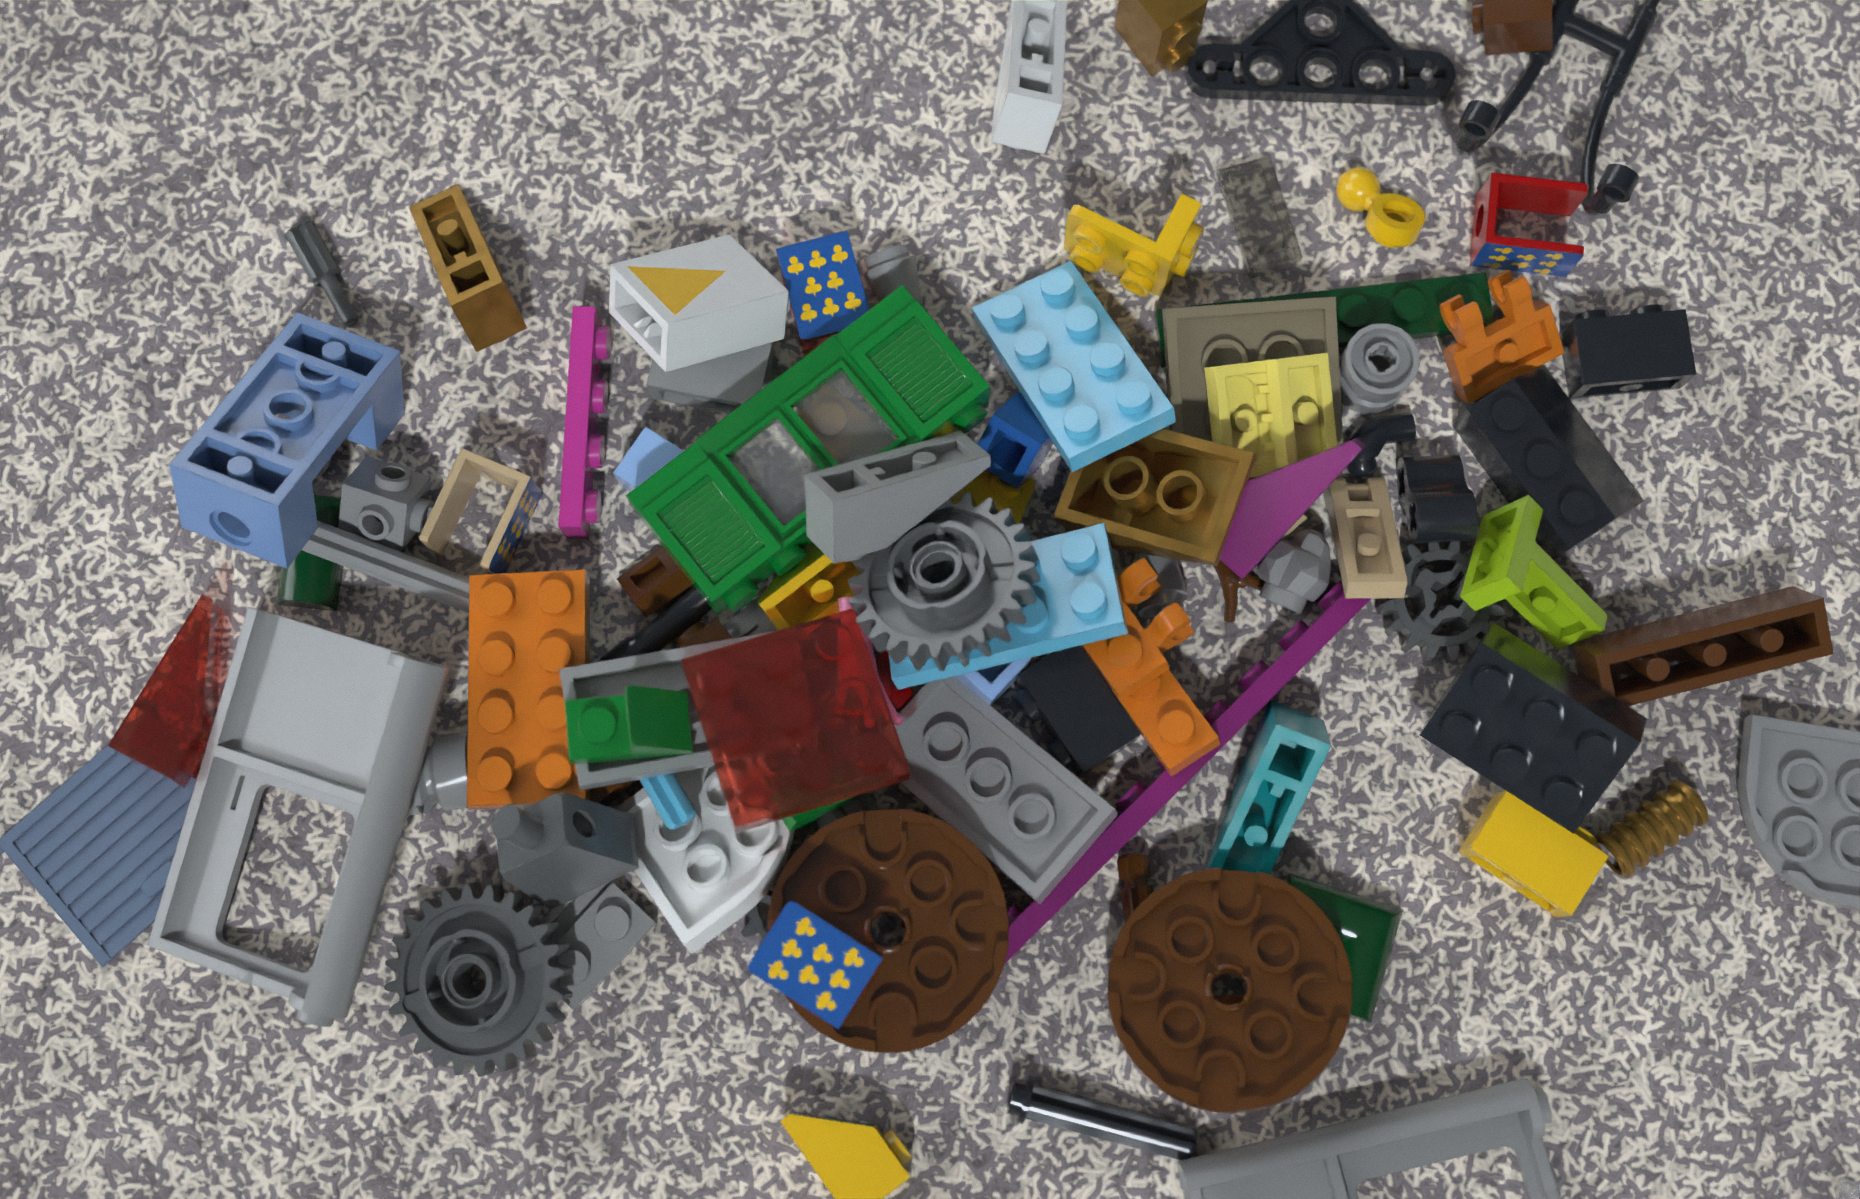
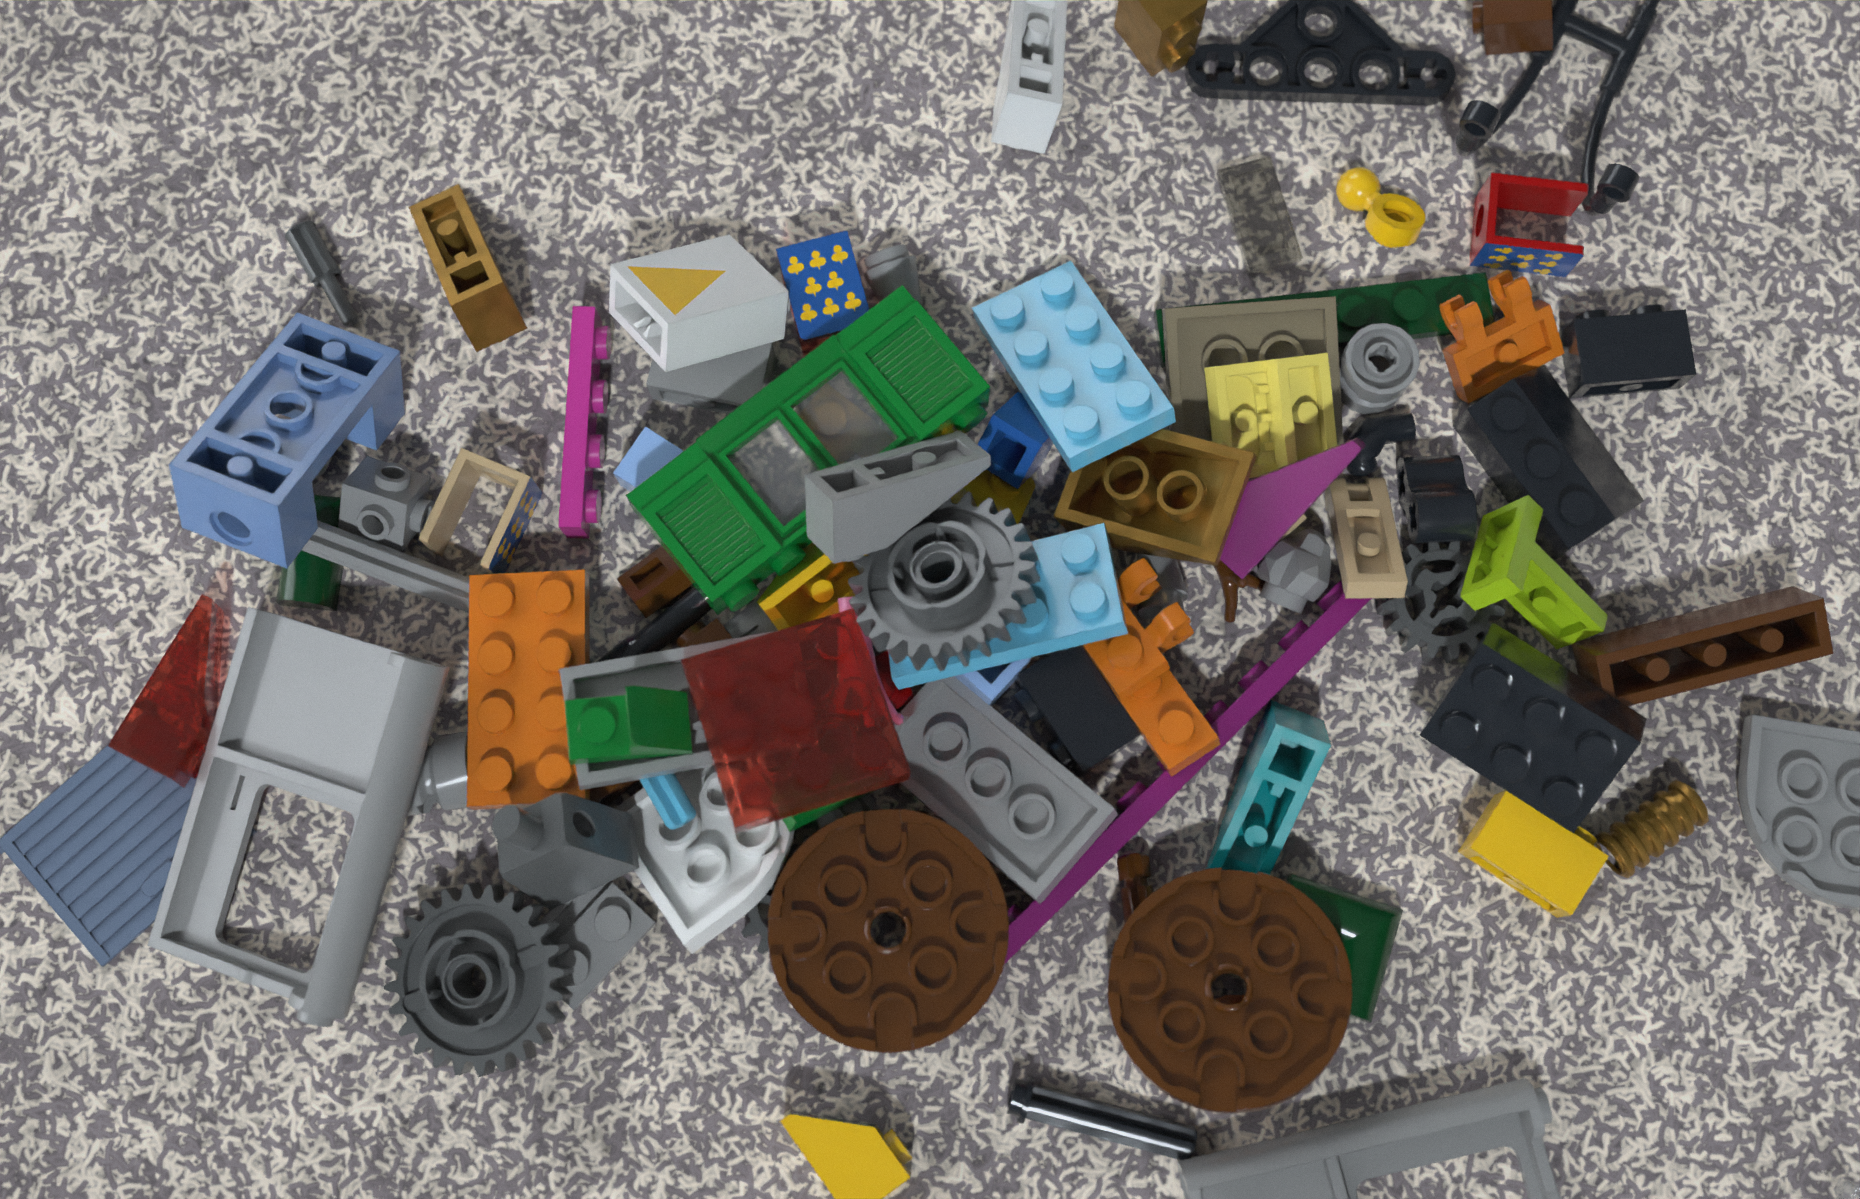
blue piece [748,902,885,1029] -> none
yellow bracket [1064,193,1205,298] -> none

